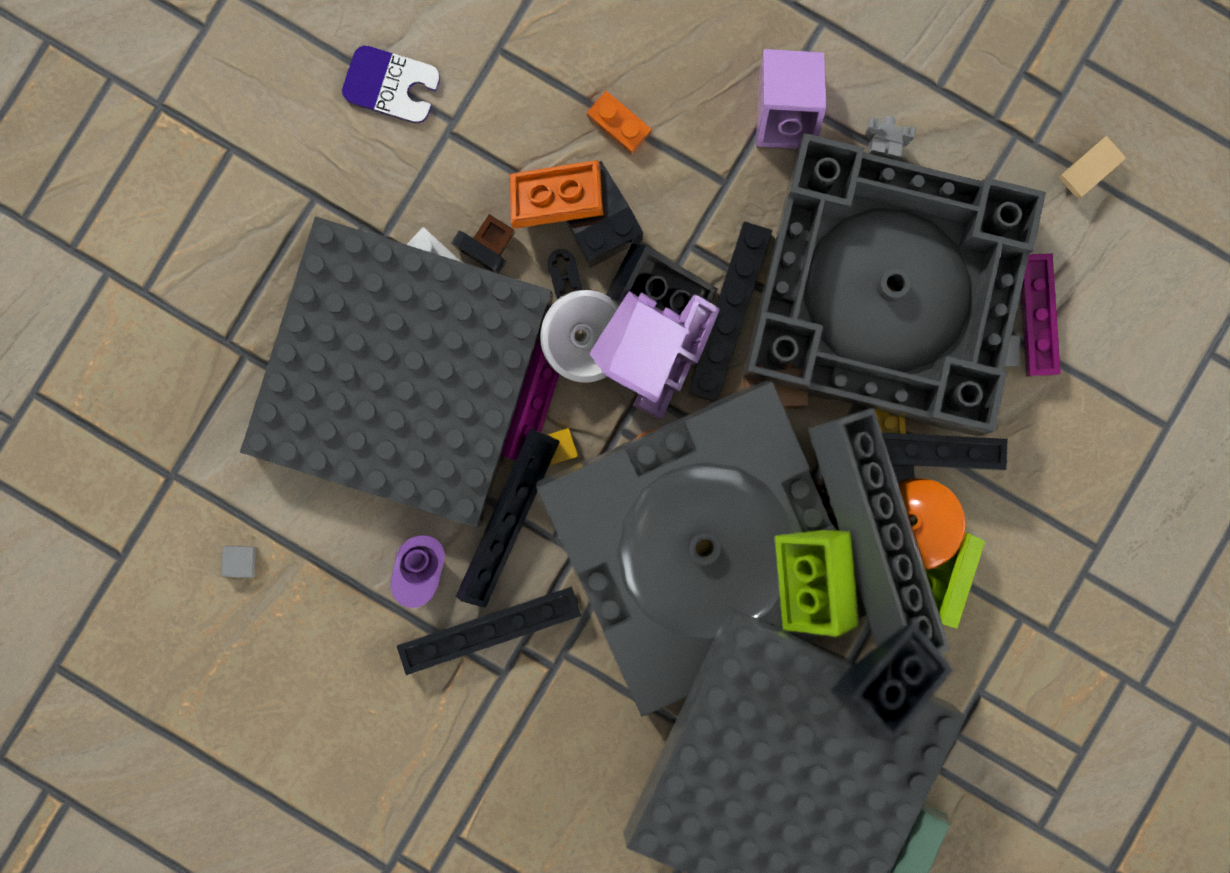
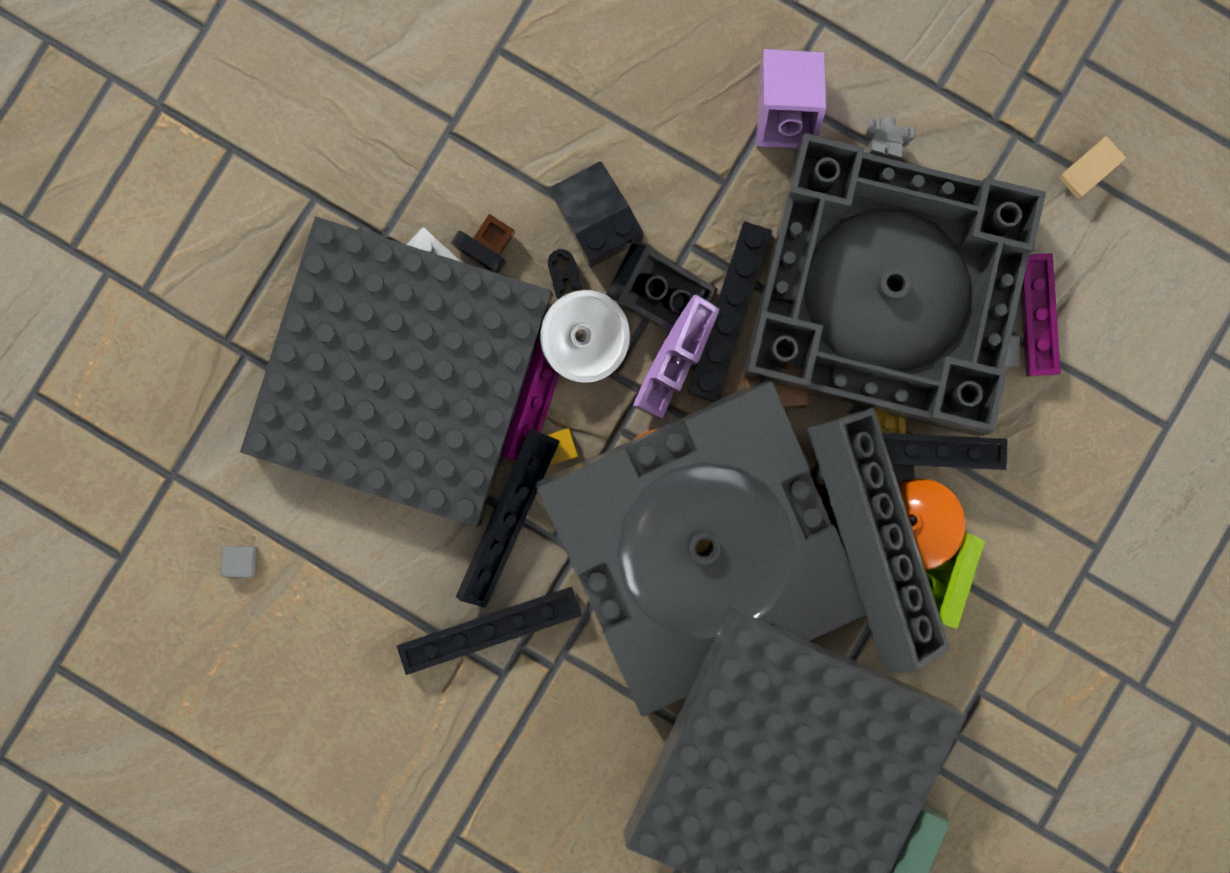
piece [342,45,440,123] -> none
medium lavender piece [390,535,445,608] -> none
orange tile [510,160,603,229] -> none
orange plate [587,91,652,154] -> none
lavender slope [589,292,687,403] -> none
lime slope [775,530,858,636] -> none
black slope [831,622,954,743] -> none

